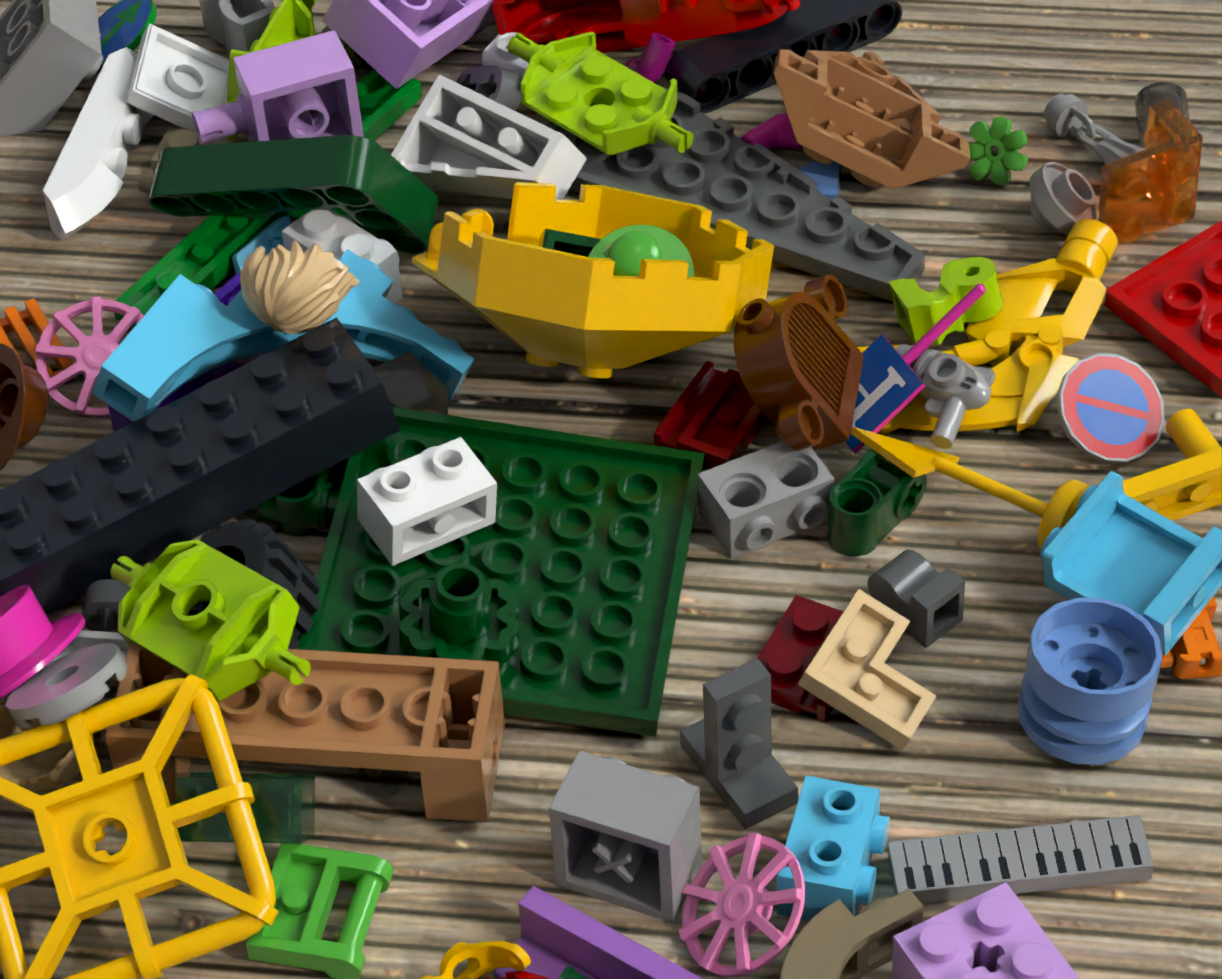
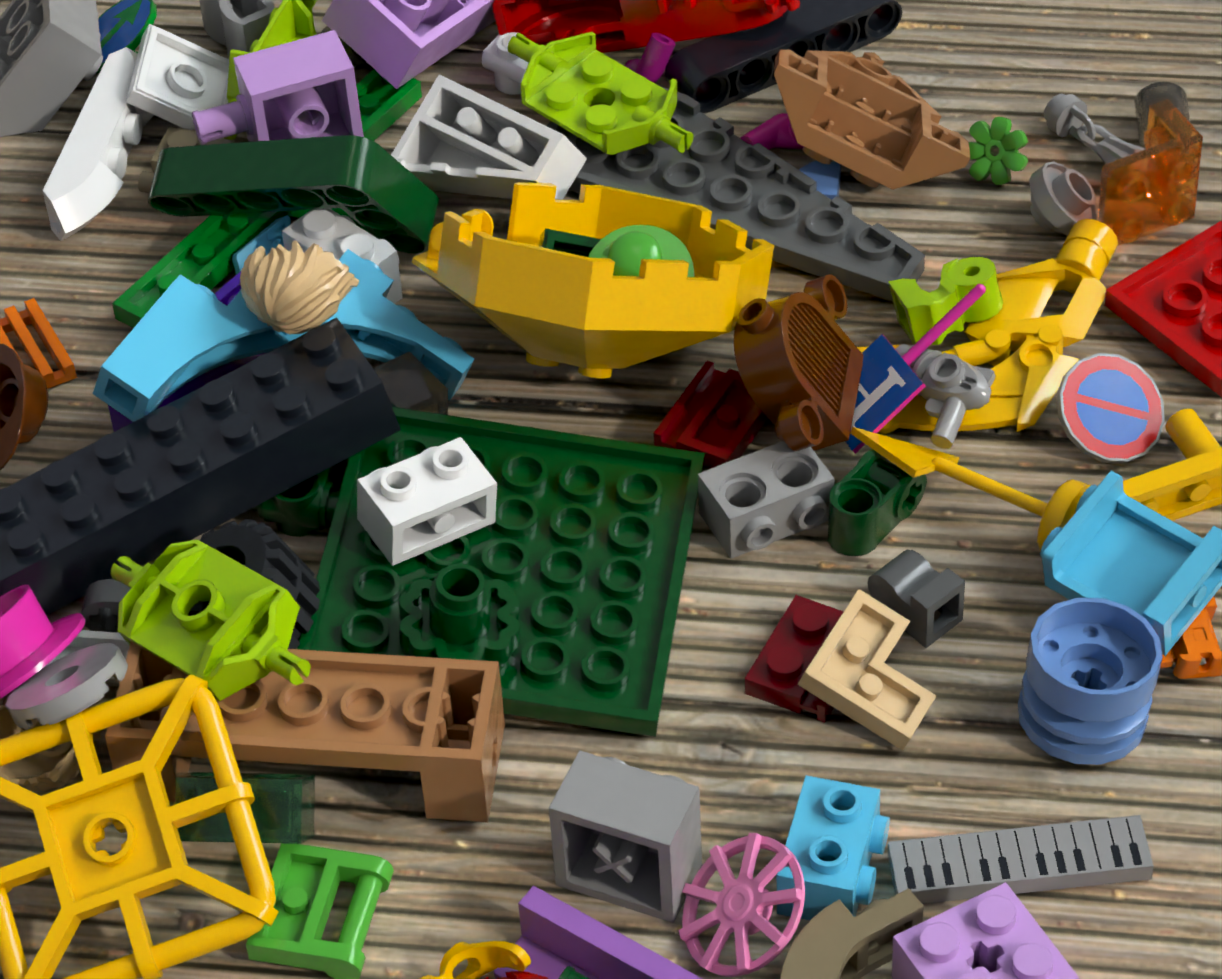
bright pink wheel [36,297,144,417] -> none
dark grey beam [456,66,522,111] -> none
dark grey bracket [680,658,798,829] -> none

